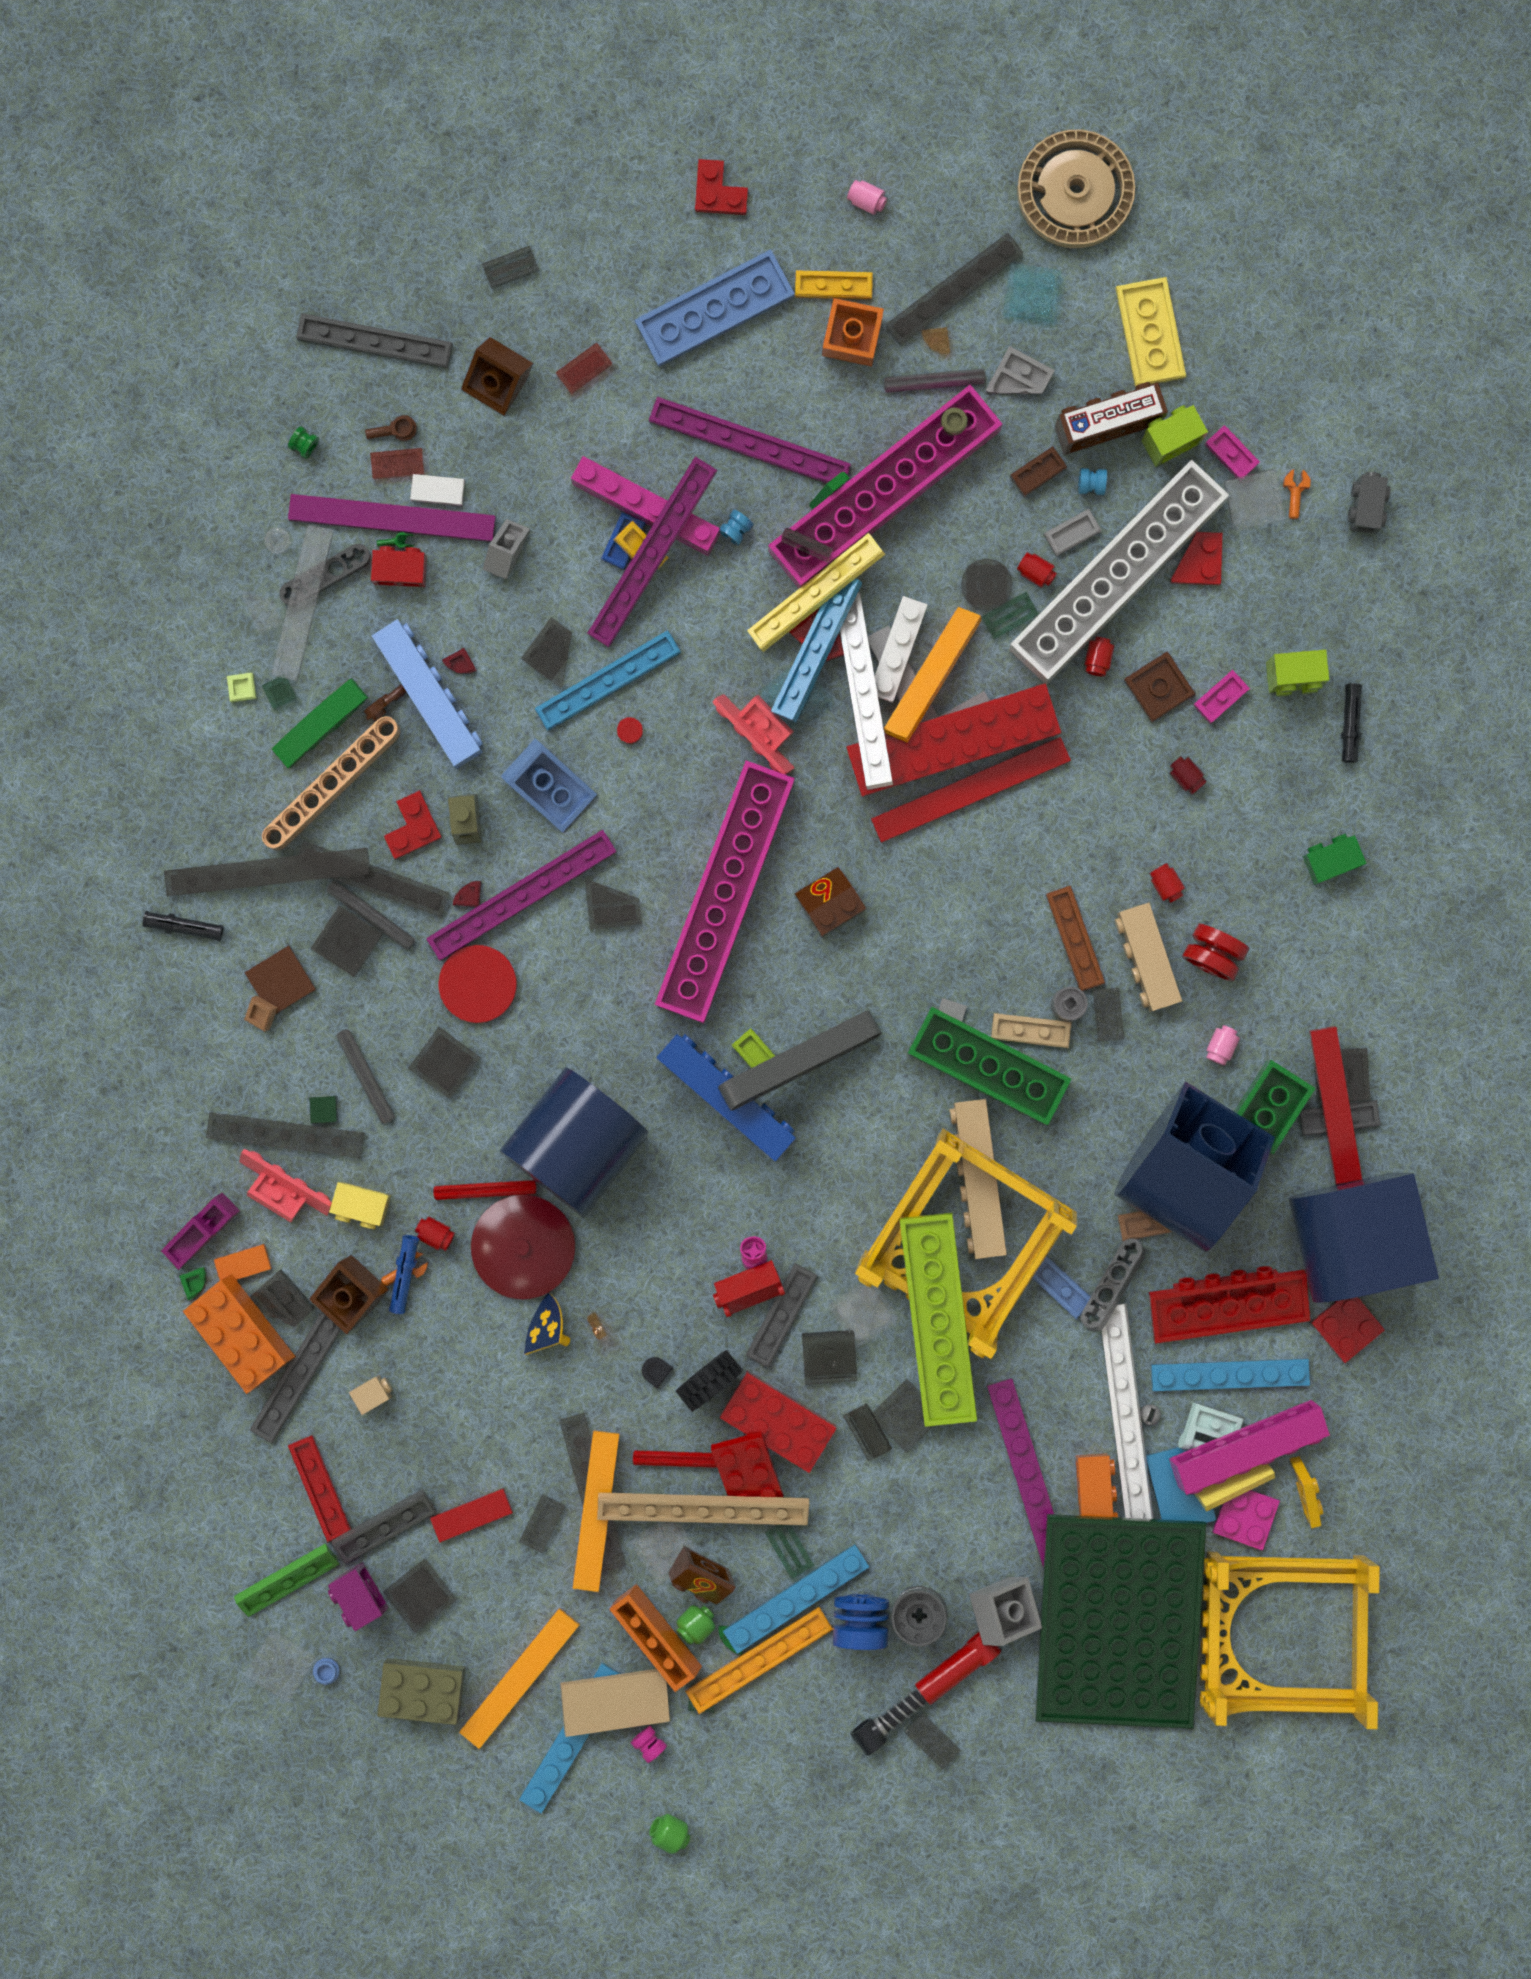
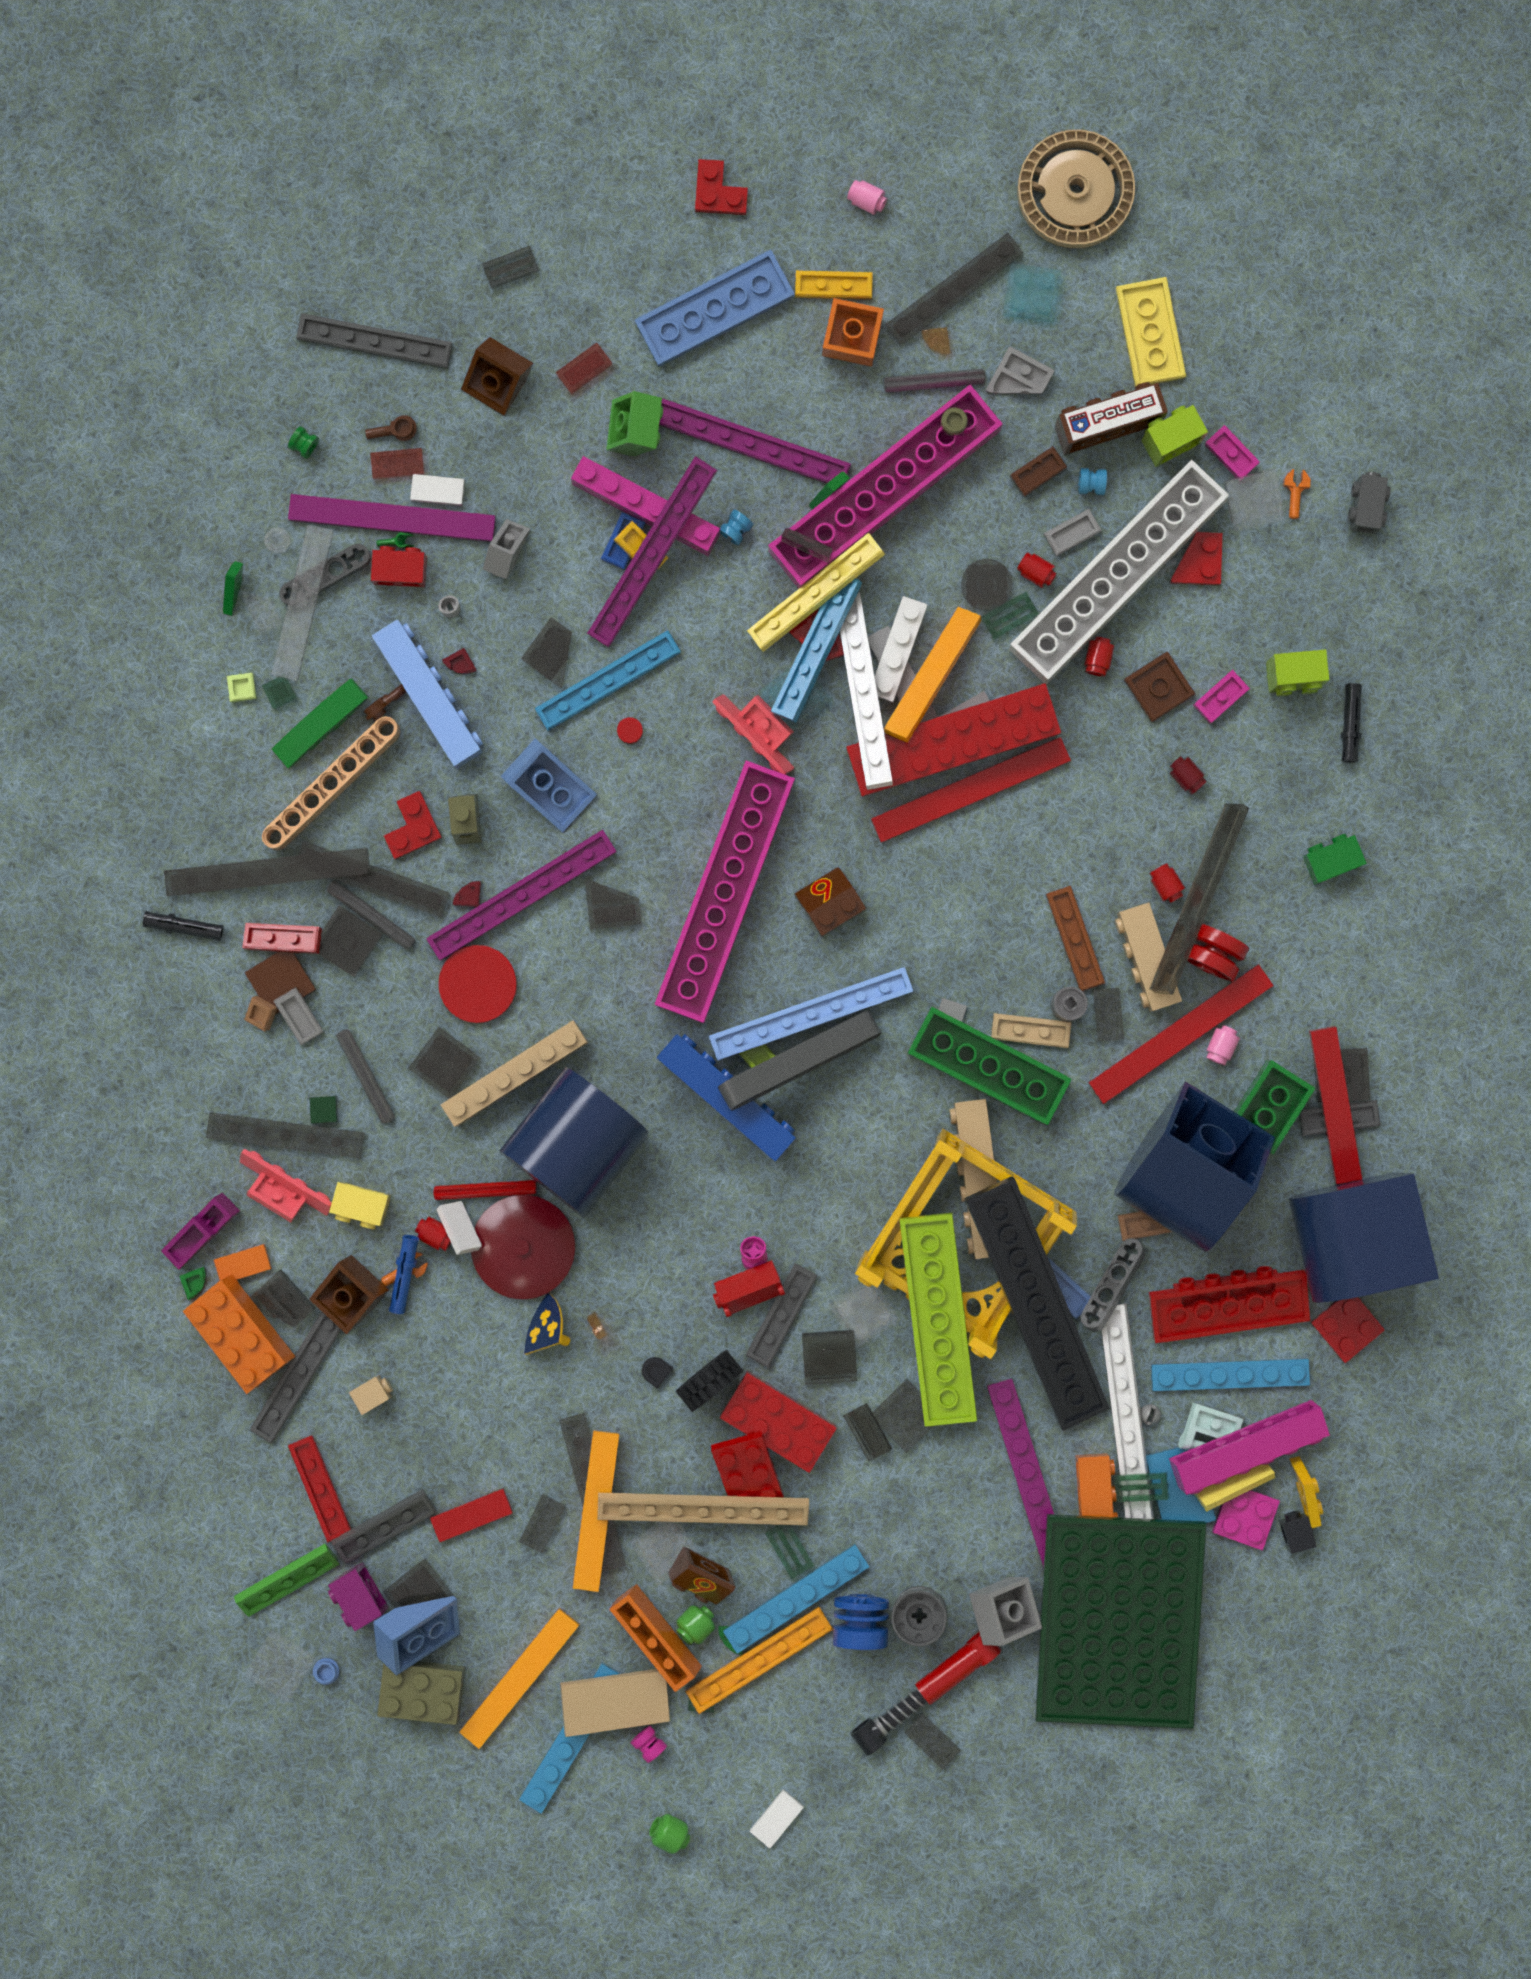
red axle [633,1450,717,1468] -> none
yellow arch [1200,1552,1380,1729] -> none
none -> green tile [223,561,243,616]
none -> tile [242,923,322,954]
none -> light grey tile [274,987,323,1045]
none -> medium blue slope [373,1596,460,1676]
none -> white tile [436,1201,482,1255]
none -> light grey hinge [438,595,460,619]
none -> tan brick [441,1020,589,1127]
none -> bright green brick [606,391,663,456]
none -> light blue plate [708,967,913,1061]
none -> white tile [750,1789,804,1848]
none -> black plate [964,1176,1110,1431]
none -> red tile [1088,964,1274,1104]
none -> clear green tile [1114,1472,1170,1502]
none -> clear smoke tile [1149,803,1249,995]
none -> black brick [1279,1511,1317,1554]

